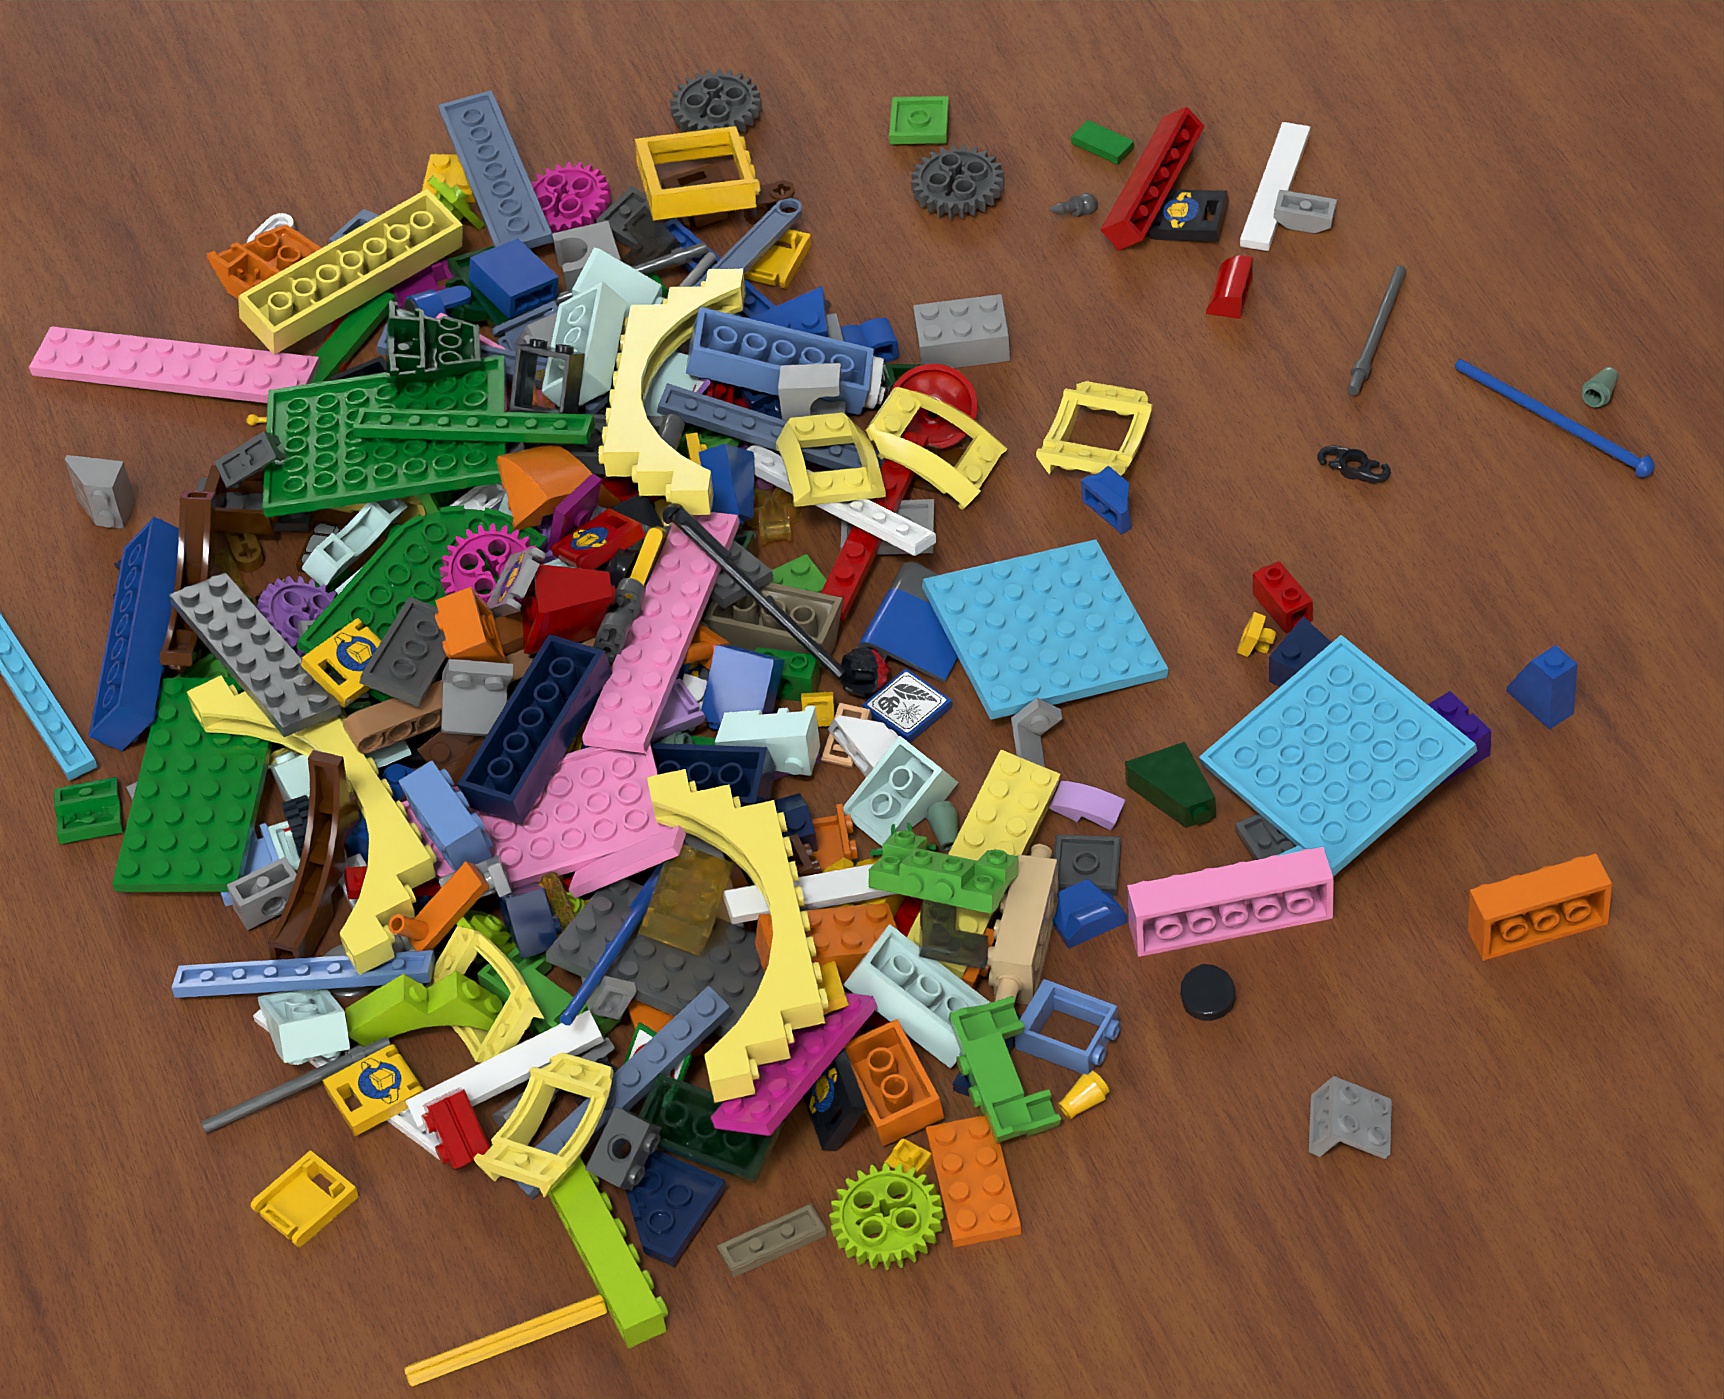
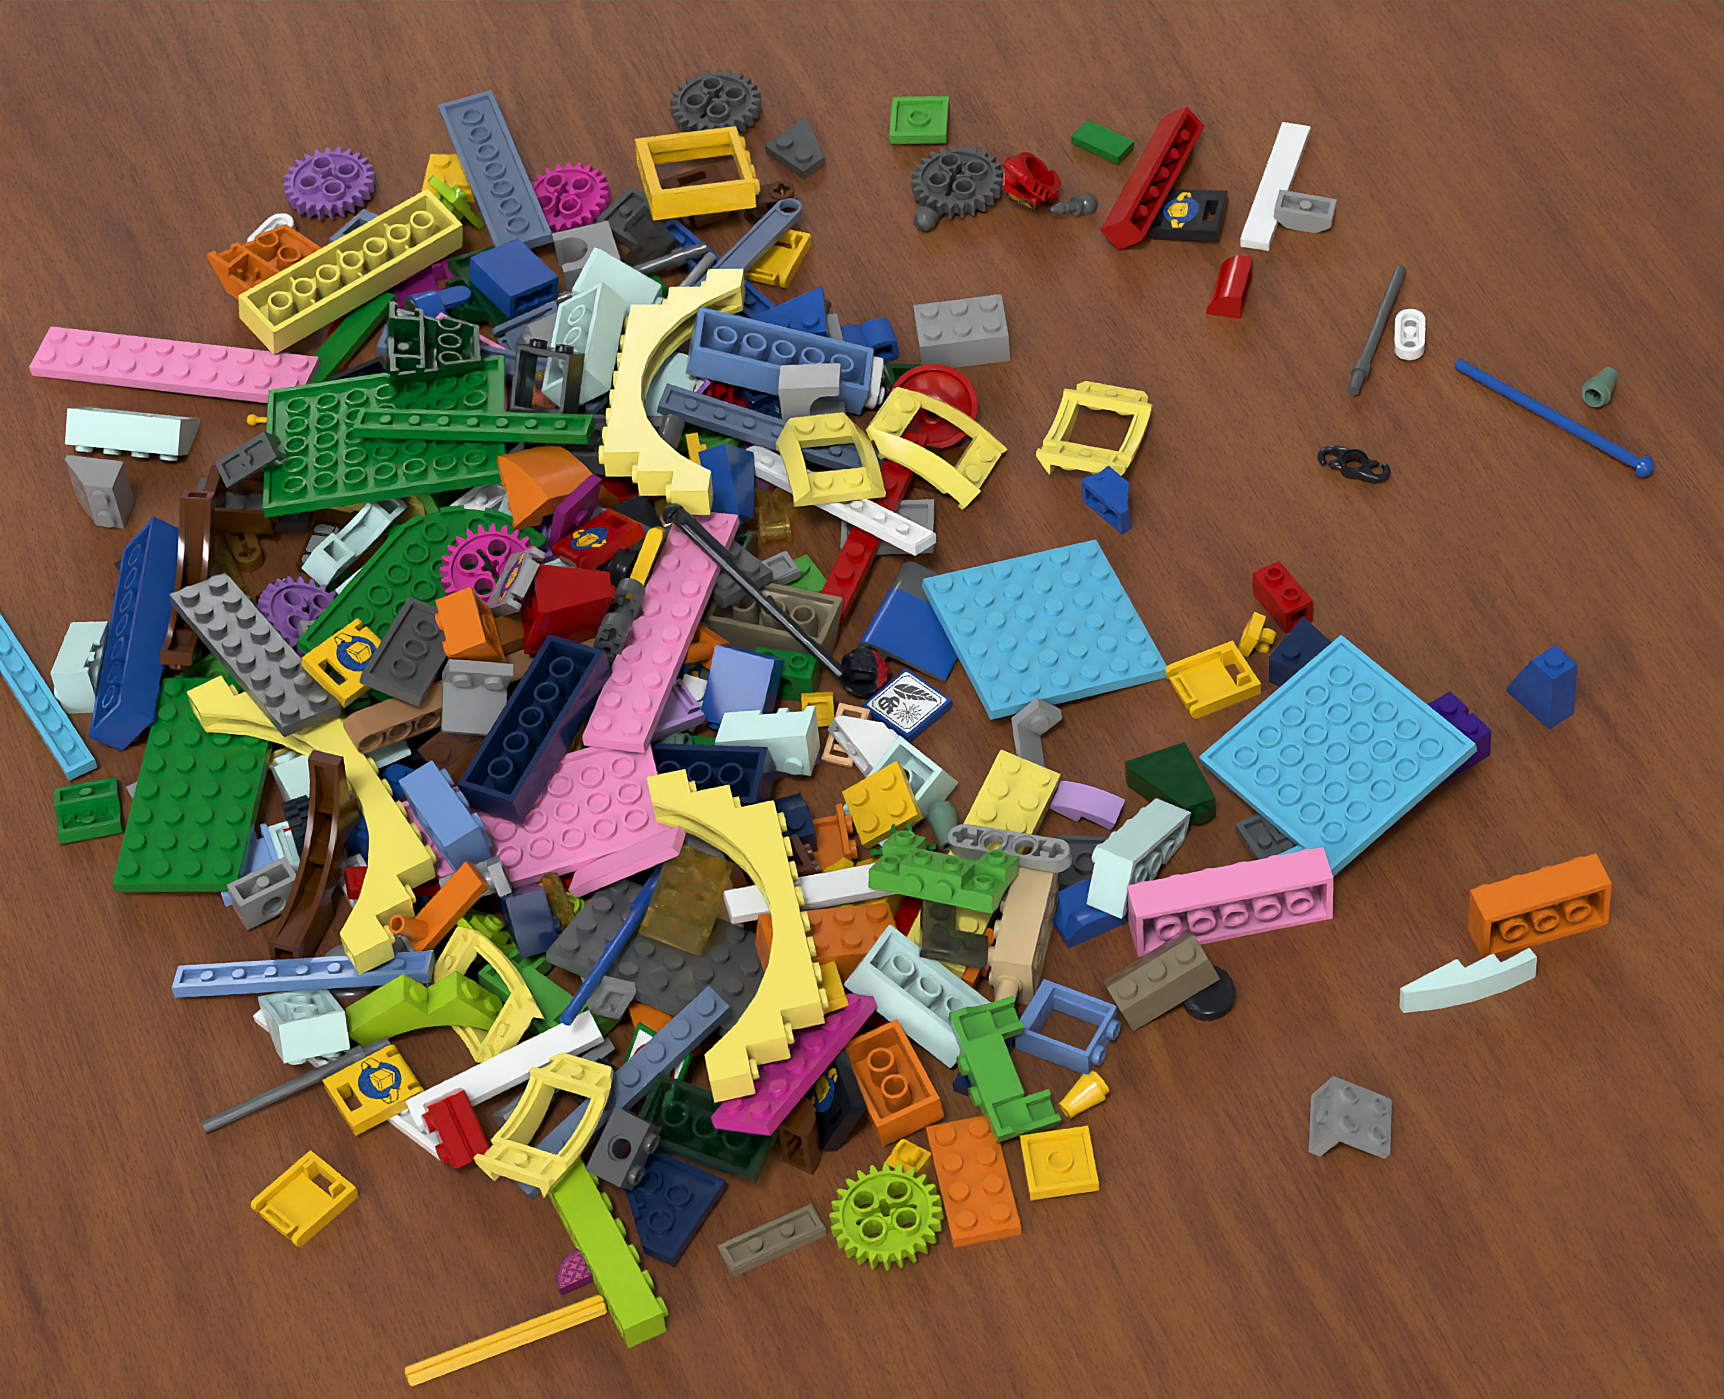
none -> light aqua wedge [50,621,109,713]
none -> light aqua slope [65,407,201,461]
none -> medium lavender gear [283,147,376,220]
none -> magenta tile [557,1249,593,1295]
none -> light grey tile [761,551,801,585]
none -> dark grey wing [765,118,825,180]
none -> reddish brown brick [778,1095,821,1175]
none -> yellow plate [842,761,923,849]
none -> dark grey hinge [913,206,938,232]
none -> light grey beam [947,824,1072,873]
none -> red helmet [1002,152,1061,211]
none -> yellow plate [1020,1126,1099,1200]
none -> light aqua wedge [1086,798,1191,919]
none -> dark tan slope [1103,929,1220,1031]
none -> yellow container [1165,640,1261,719]
none -> white plate [1394,309,1425,360]
none -> light aqua slope [1400,948,1537,1013]

